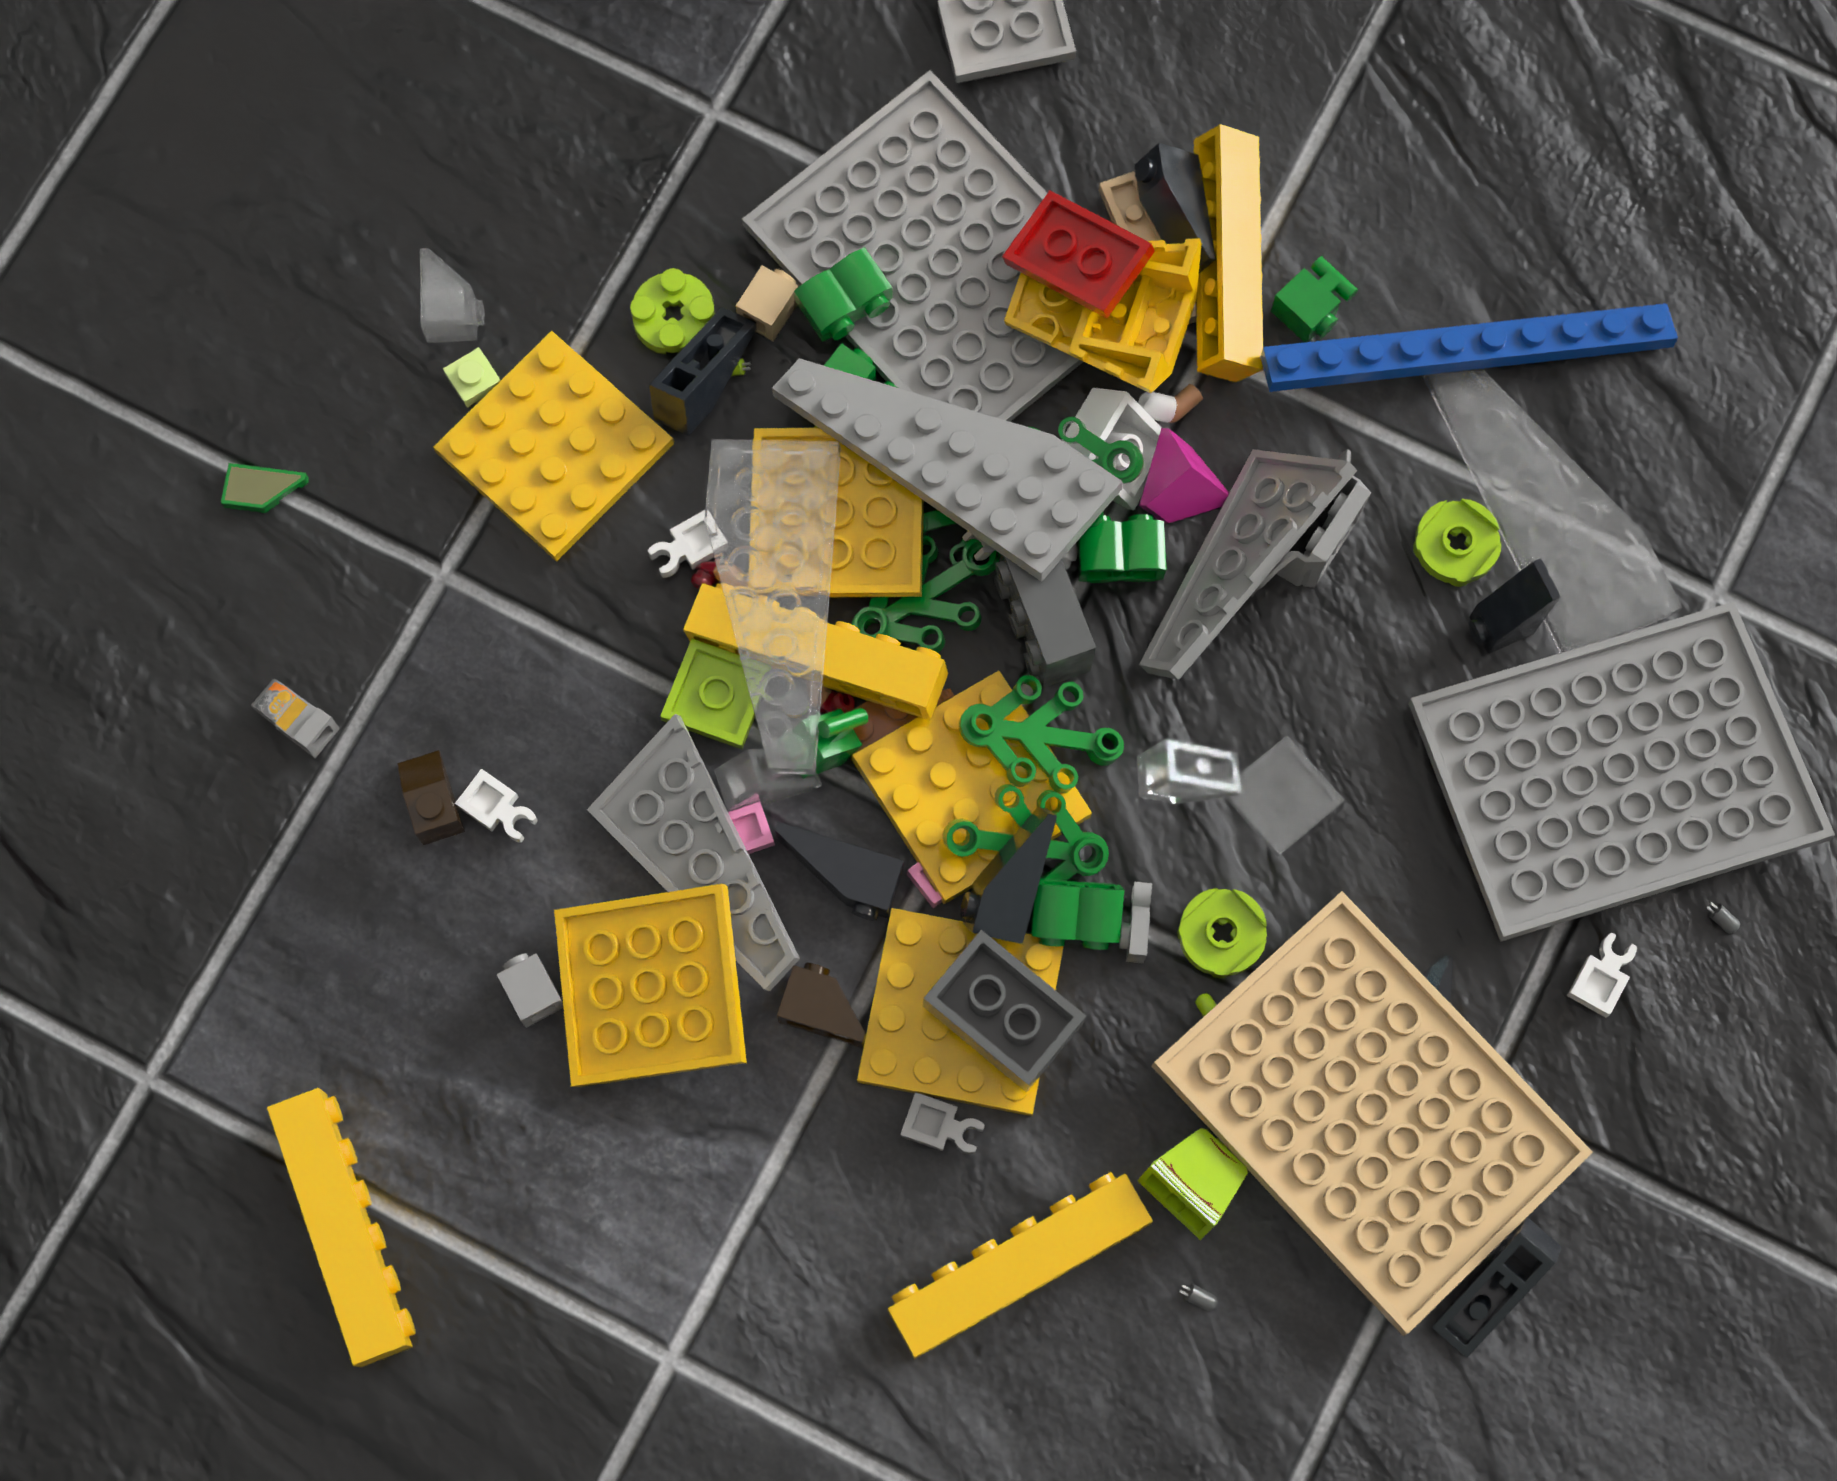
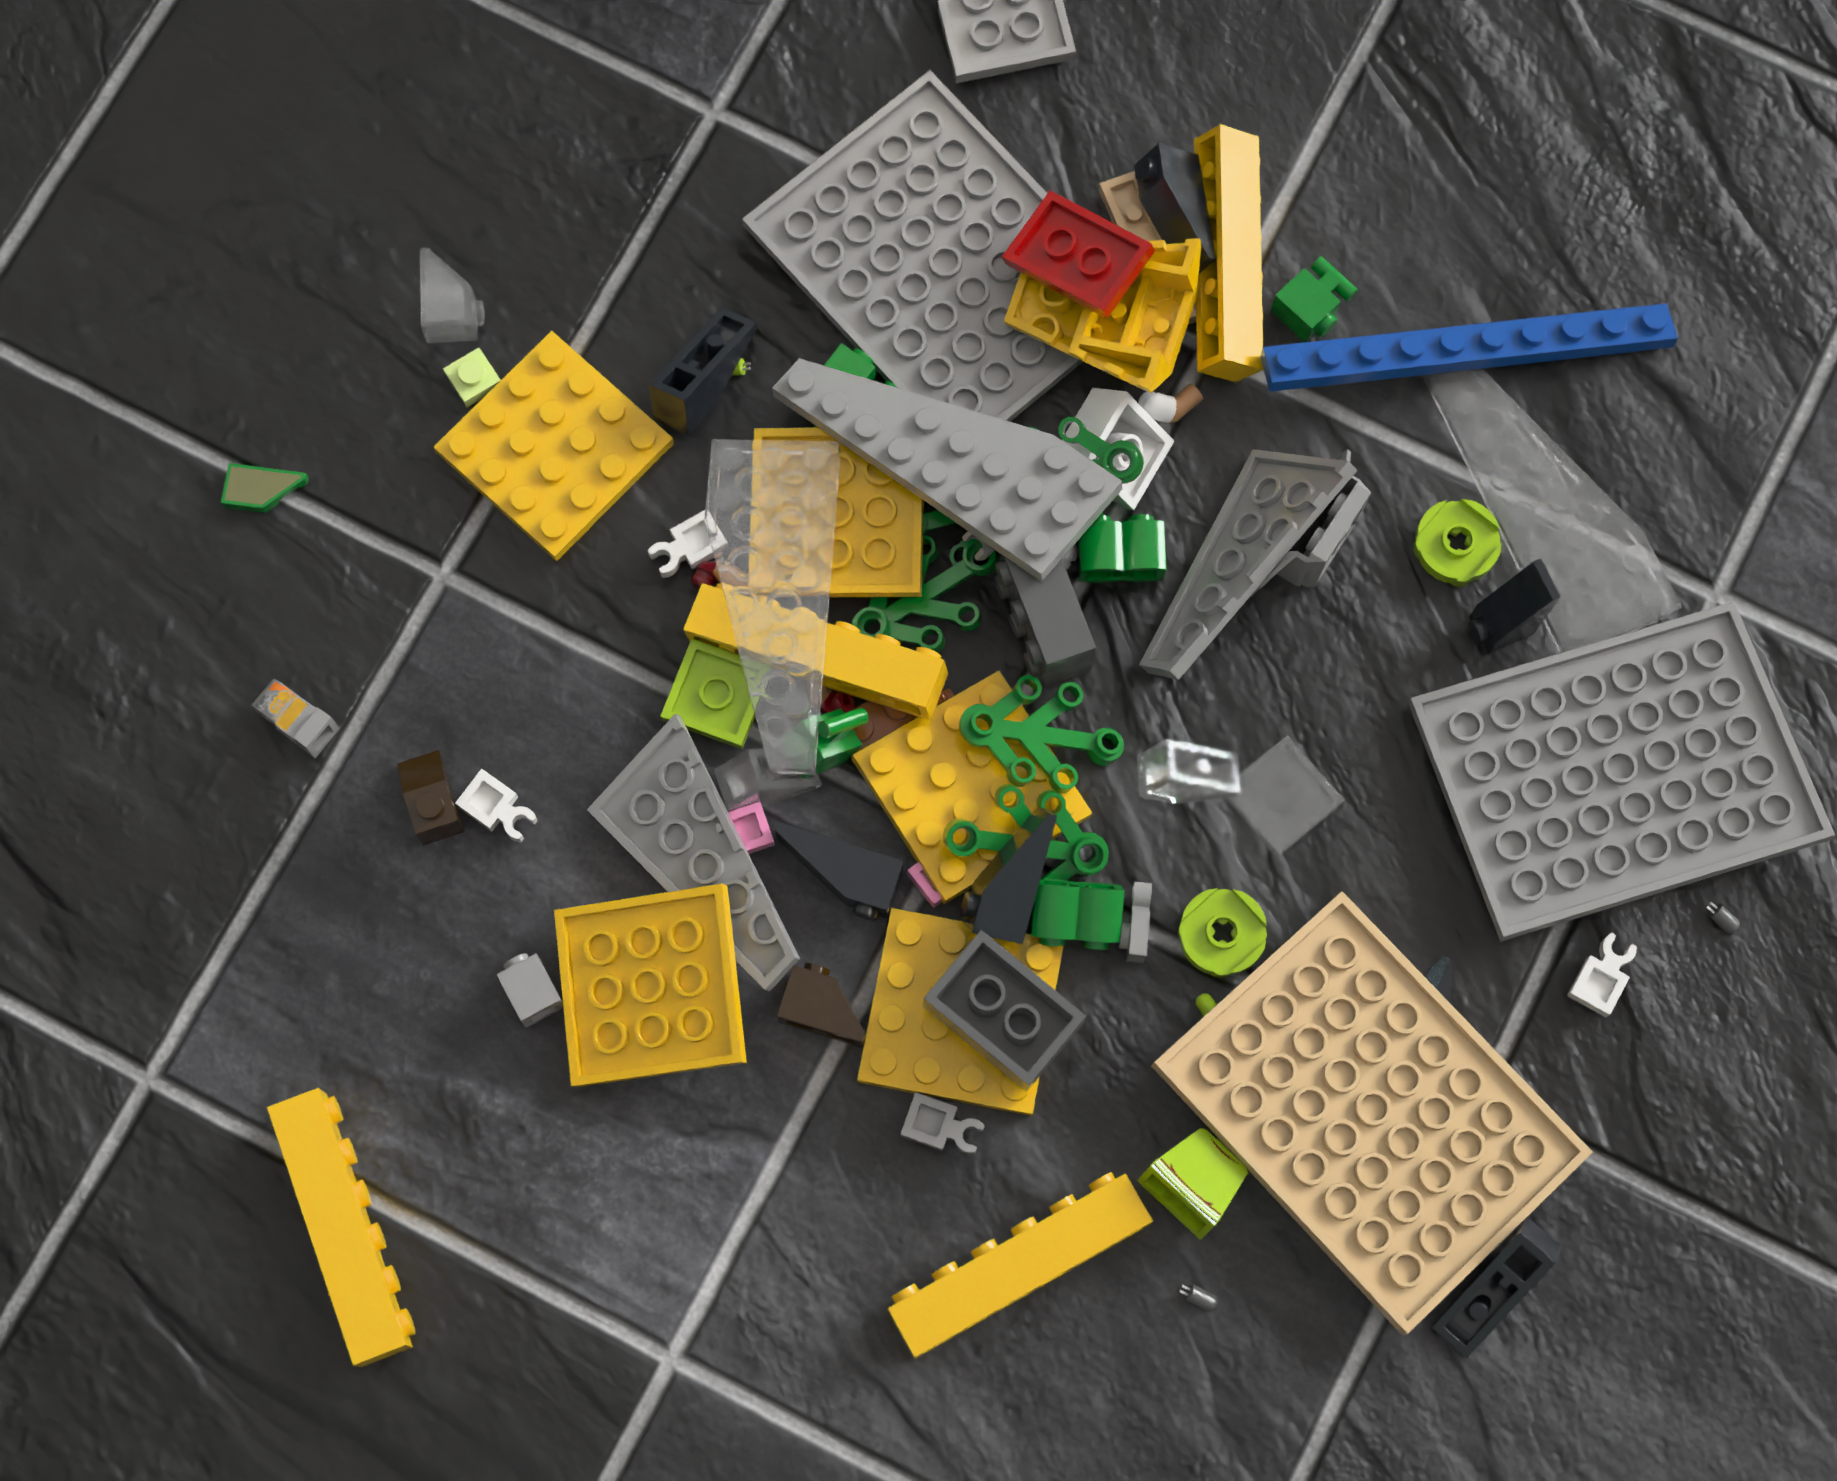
lime plate [630,268,715,354] -> none
tan brick [736,265,798,341] -> none
green brick [794,247,893,341] -> none
dark pink slope [1139,428,1229,523] -> none

